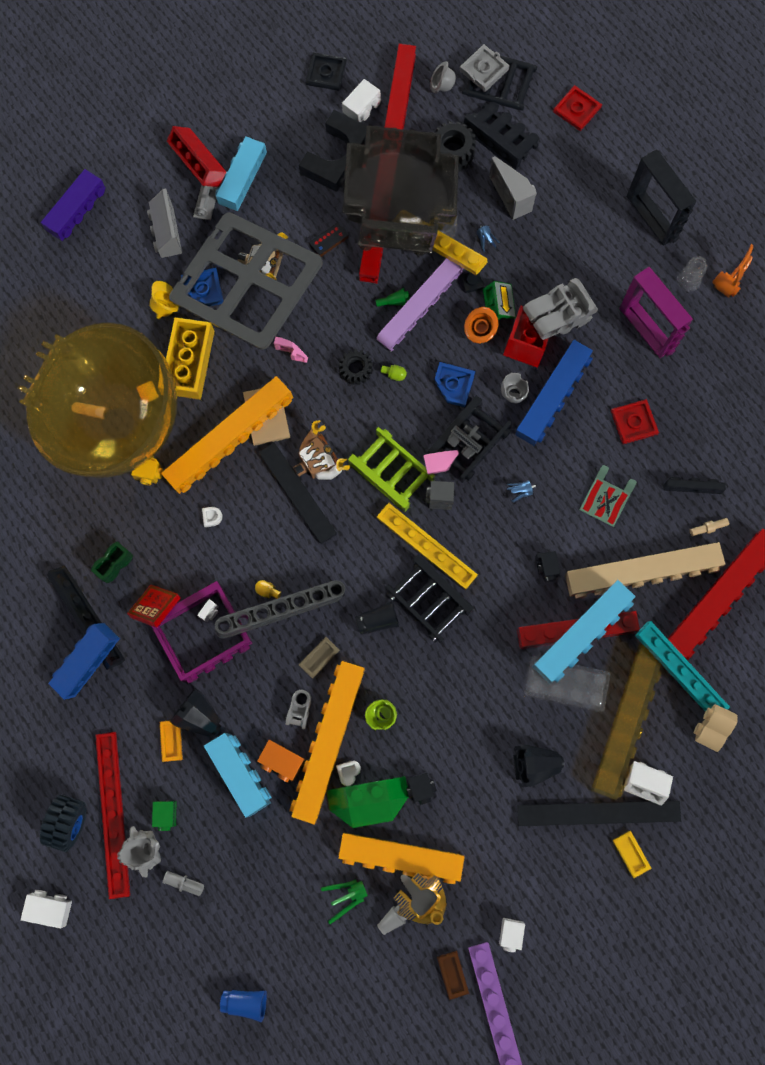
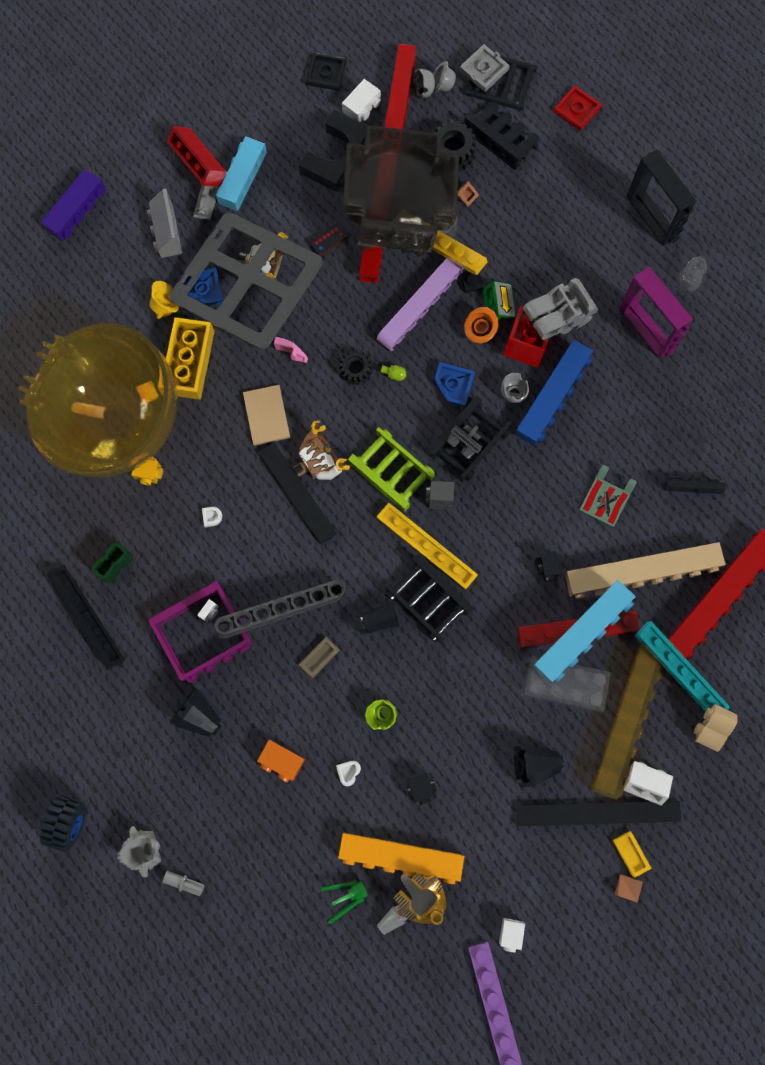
white brick [21,890,72,929] -> none
blue brick [48,623,120,700] -> none
red tile [95,732,130,899] -> none
red tile [127,585,181,628] -> none
green brick [152,801,177,831] -> none
light orange tile [160,721,183,762] -> none
light orange brick [161,376,294,494] -> none
medium azure brick [204,733,272,818] -> none
blue plant [220,990,267,1022] -> none
yellow cylinder [255,580,281,599] -> none
light grey piece [285,690,312,729] -> none
light orange brick [290,661,365,824] -> none
green wedge [327,776,409,828] -> none
green cone [376,288,410,307] -> none
bright pink slope [424,450,459,475] -> none
reddish brown tile [437,950,469,1000] -> none
flat silver piece [476,226,500,252] -> none
light grey slope [489,157,537,220] -> none
flat silver piece [507,480,536,503] -> none
red tile [611,399,659,445] -> none
tan bar [690,518,729,536] -> none
orange plant [712,244,753,298] -> none
none -> light grey hair [414,69,436,99]
none -> nougat slope [456,181,479,207]
none -> nougat slope [615,874,643,903]

